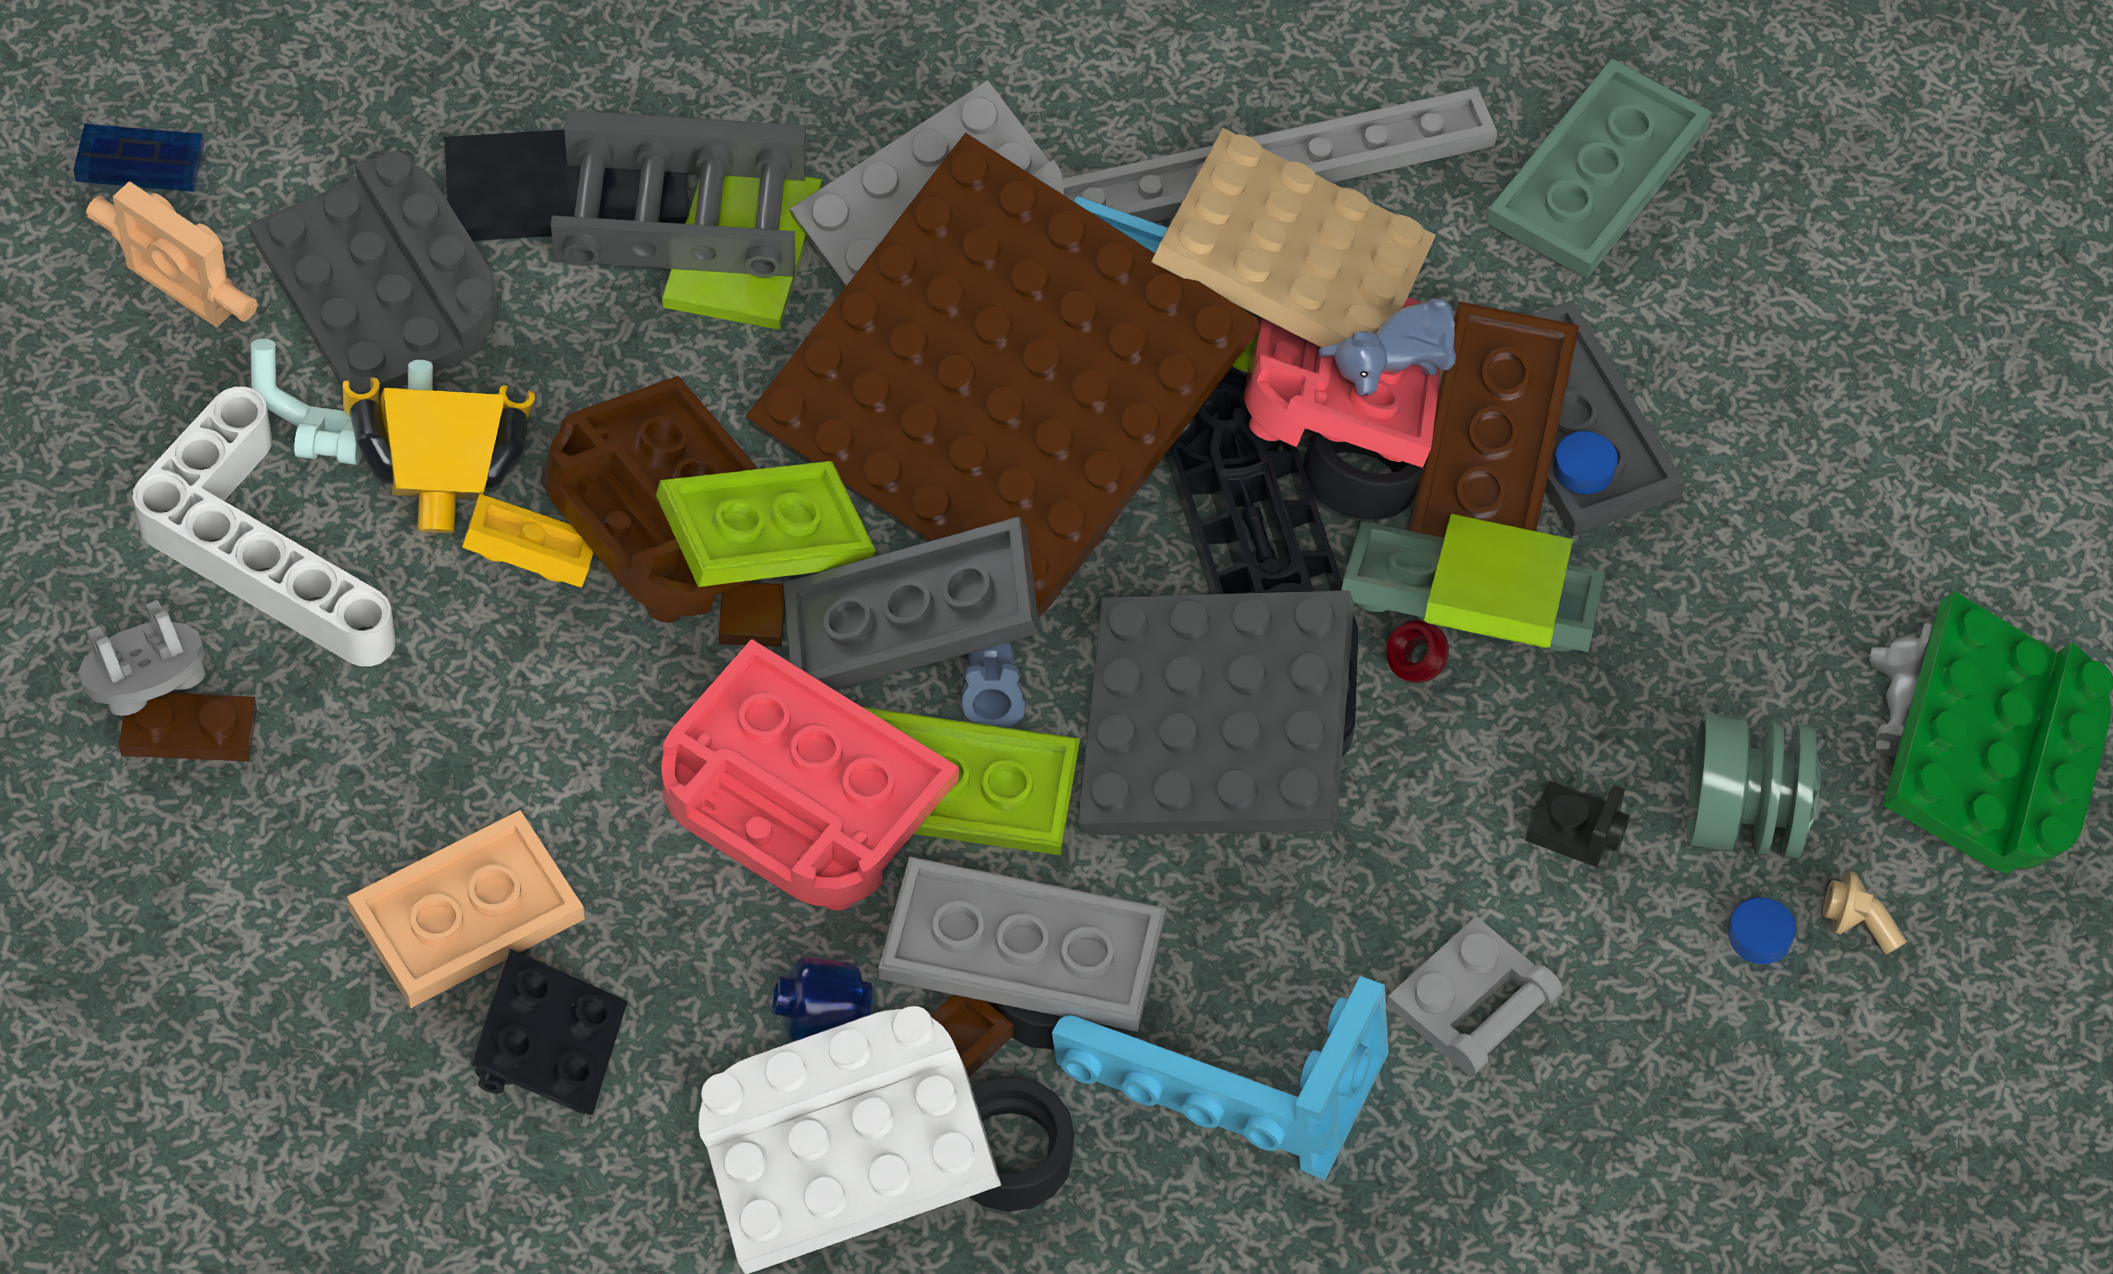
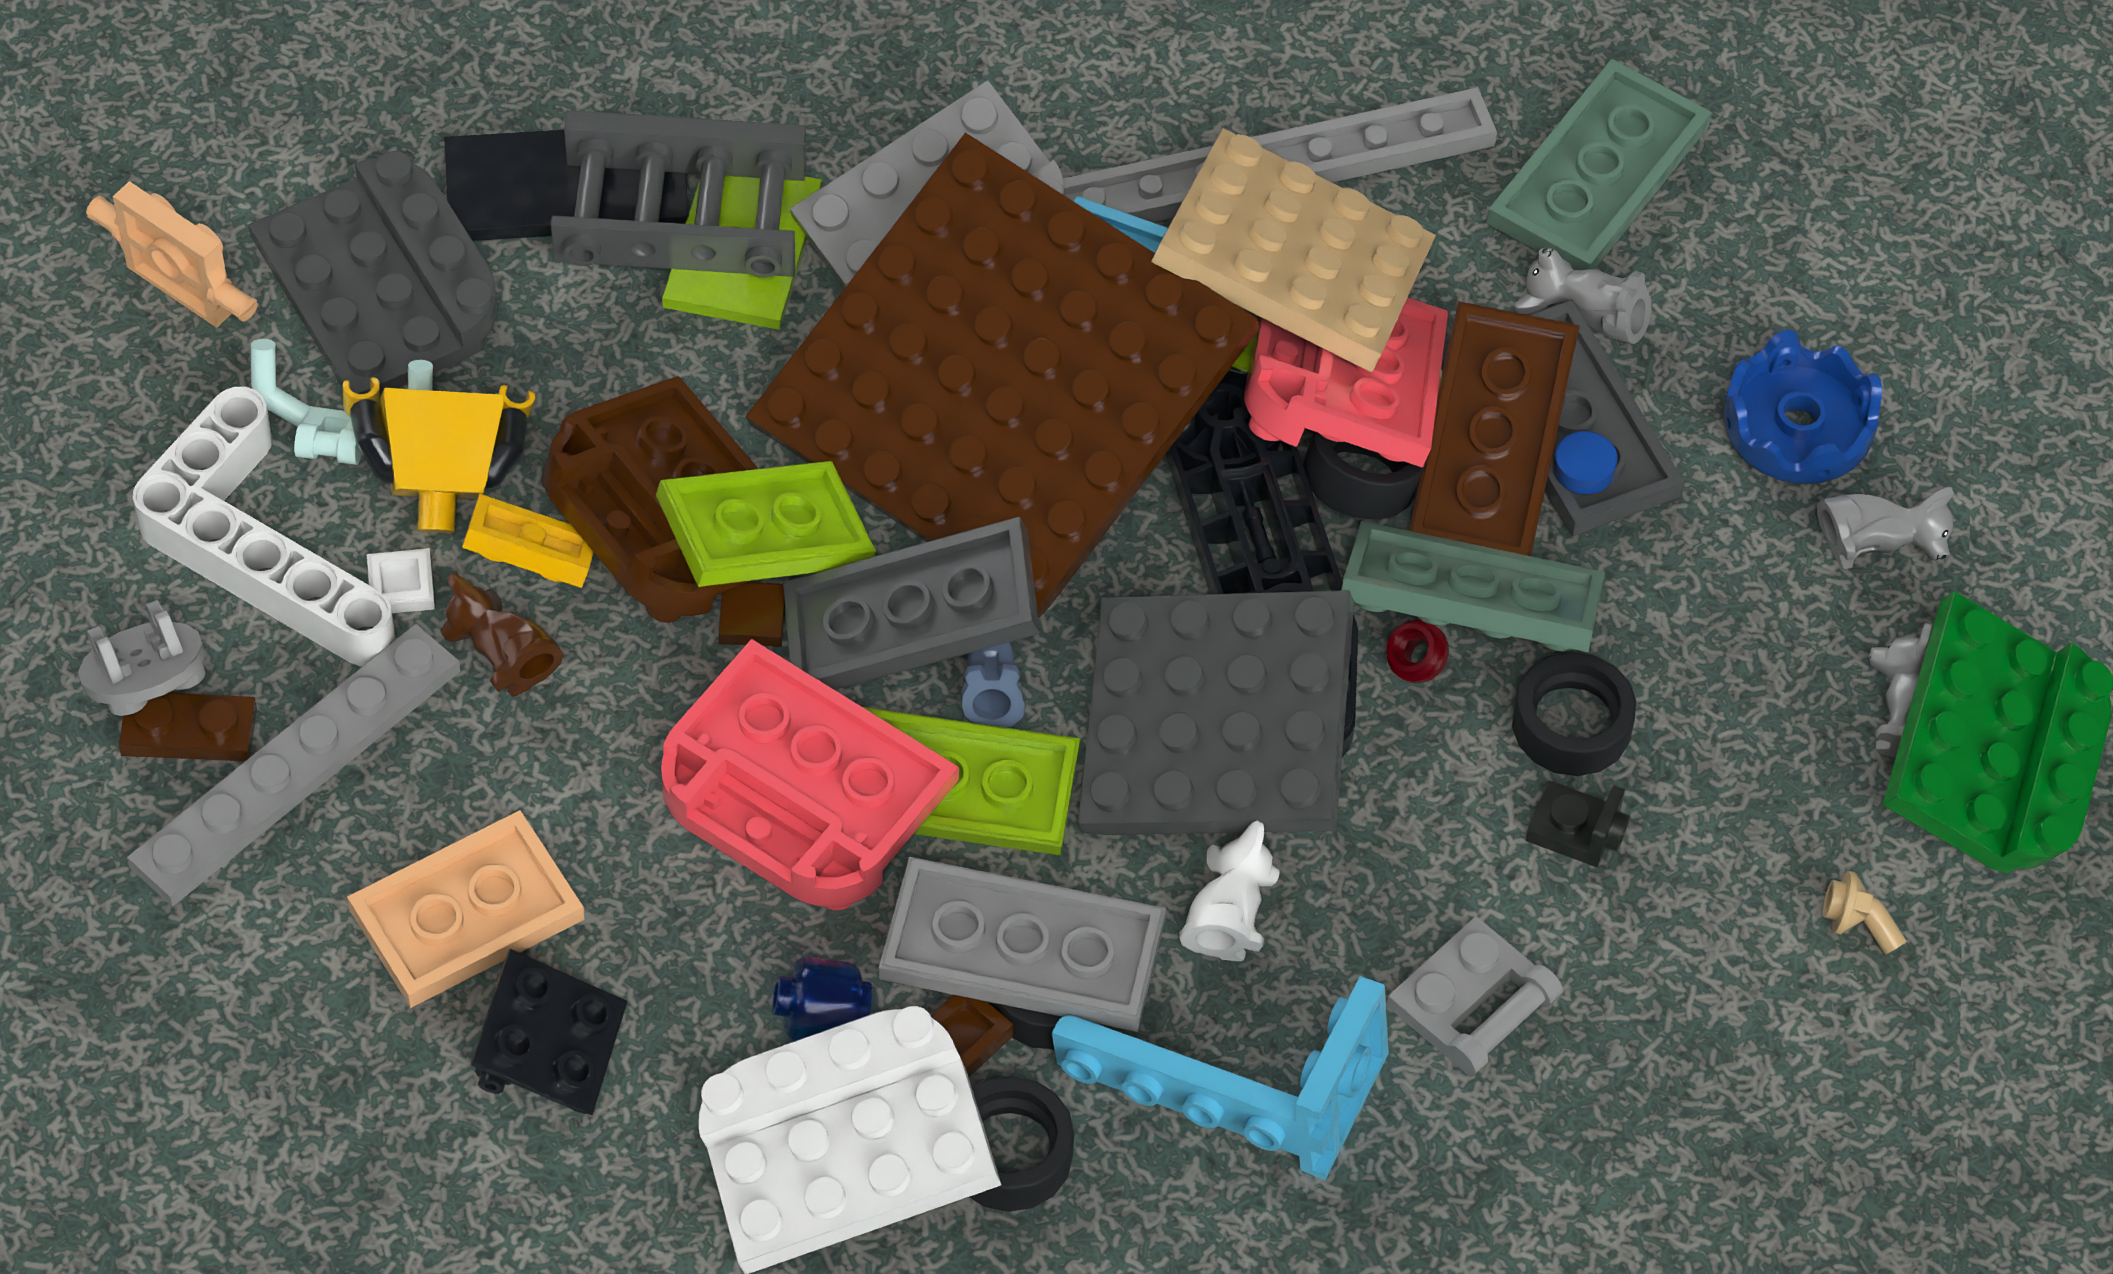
clear blue tile [73,124,204,192] -> none
sand blue animal [1318,298,1456,396] -> none
lime tile [1424,514,1573,648] -> none
sand green wheel [1687,713,1821,859] -> none
blue tile [1728,898,1796,964] -> none
none -> light grey plate [127,624,461,907]
none -> white tile [367,548,435,613]
none -> reddish brown animal [440,573,563,697]
none -> white animal [1179,820,1280,961]
none -> black tyre [1512,652,1637,776]
none -> light grey animal [1515,248,1652,344]
none -> blue plate [1724,330,1882,484]
none -> light grey animal [1817,487,1954,570]

